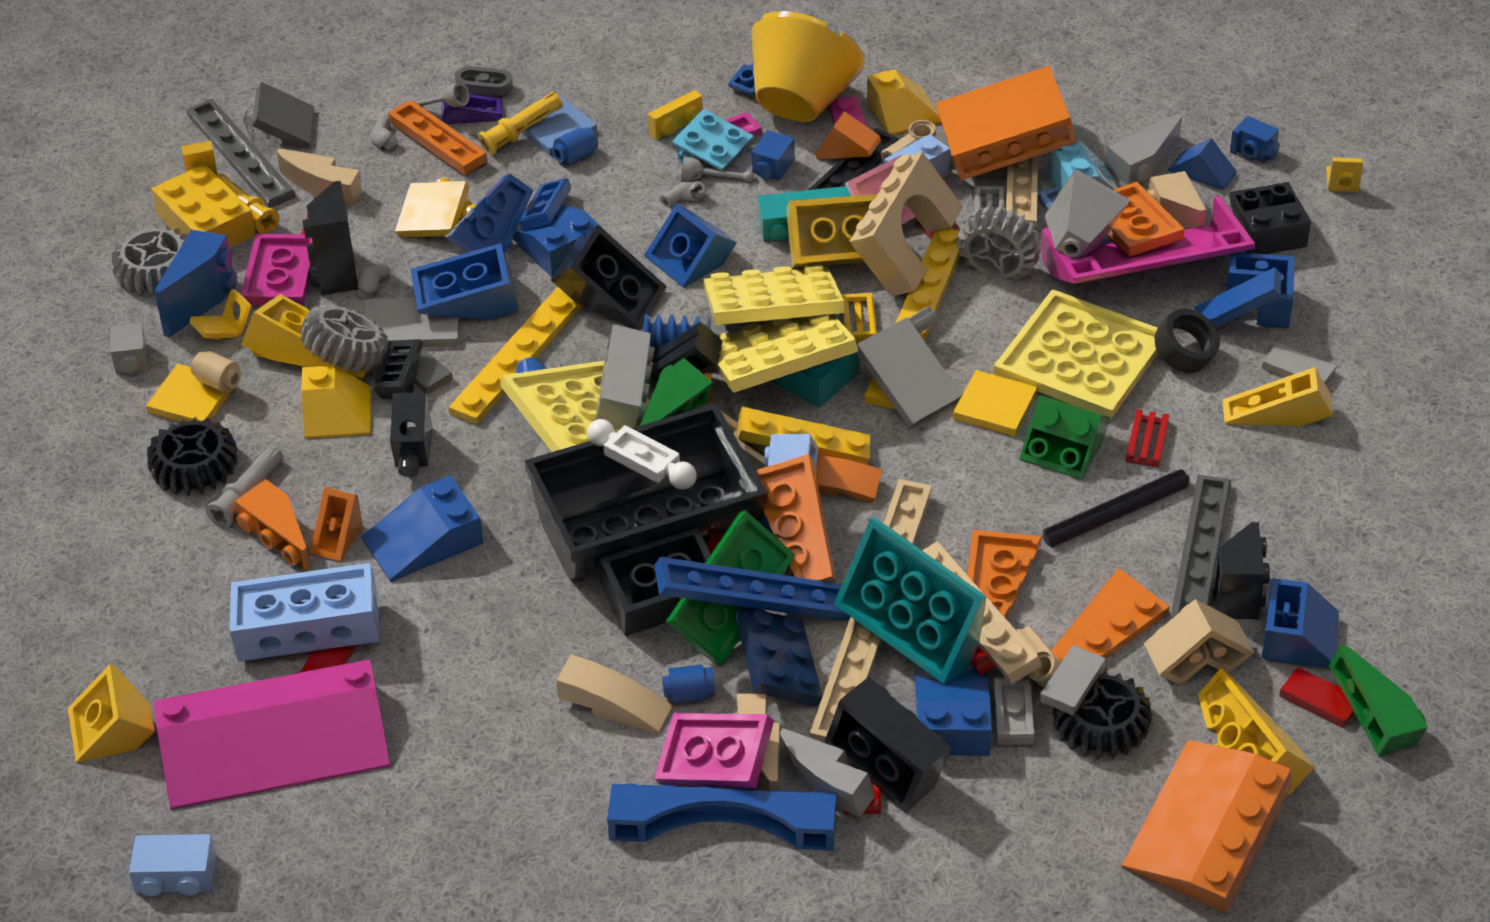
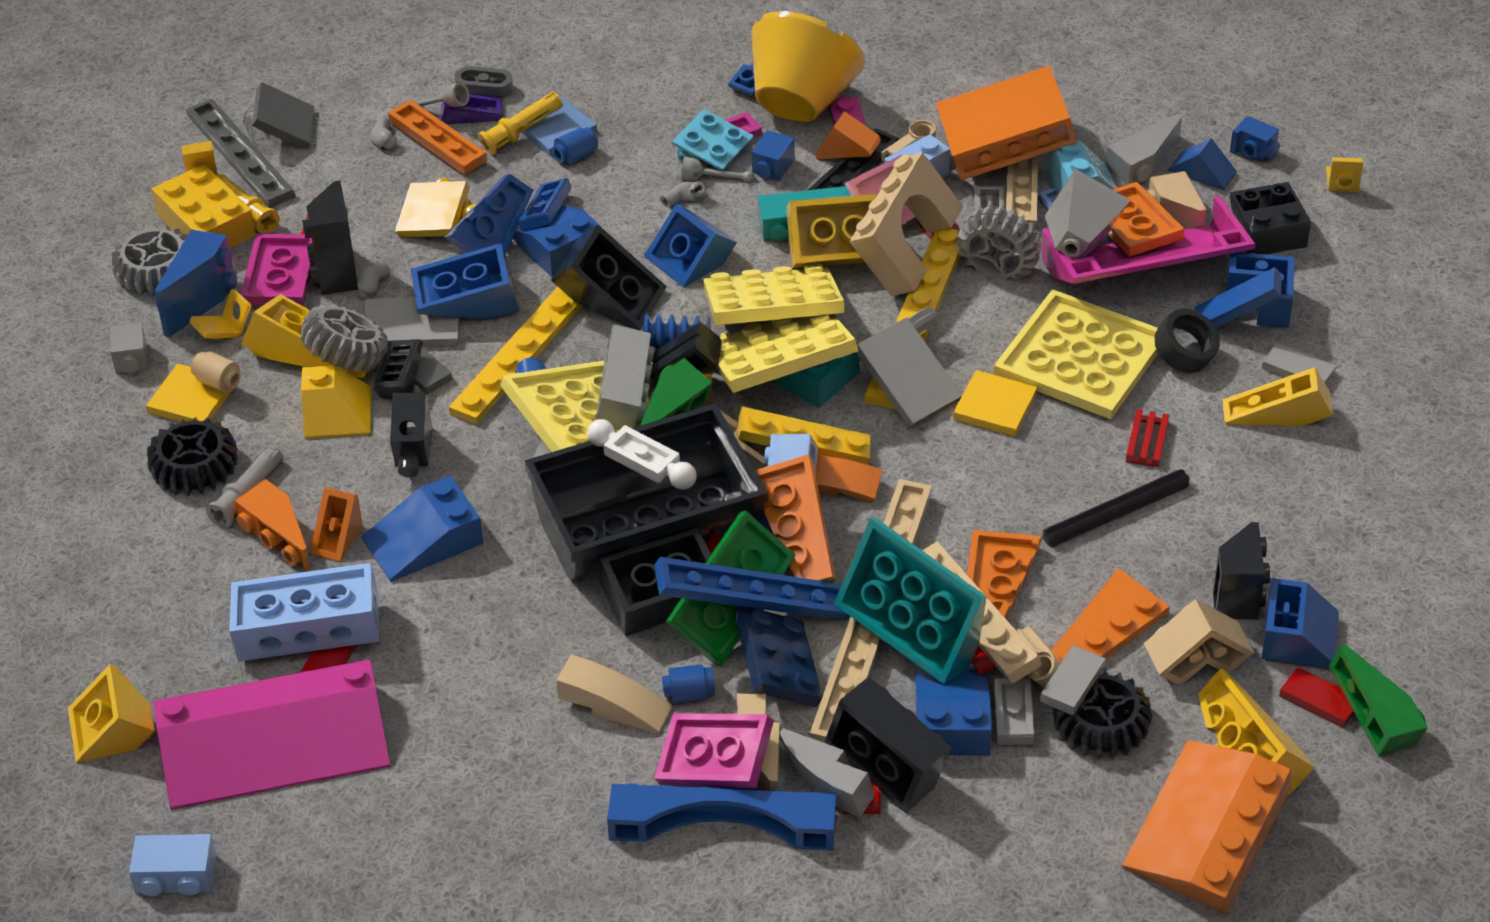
tan slope [277,148,362,206] -> none
yellow plate [648,90,703,140] -> none
yellow tile [841,293,877,343] -> none
yellow slope [867,69,942,135] -> none
green slope [1019,395,1110,479] -> none
dark grey tile [1170,474,1231,620] -> none

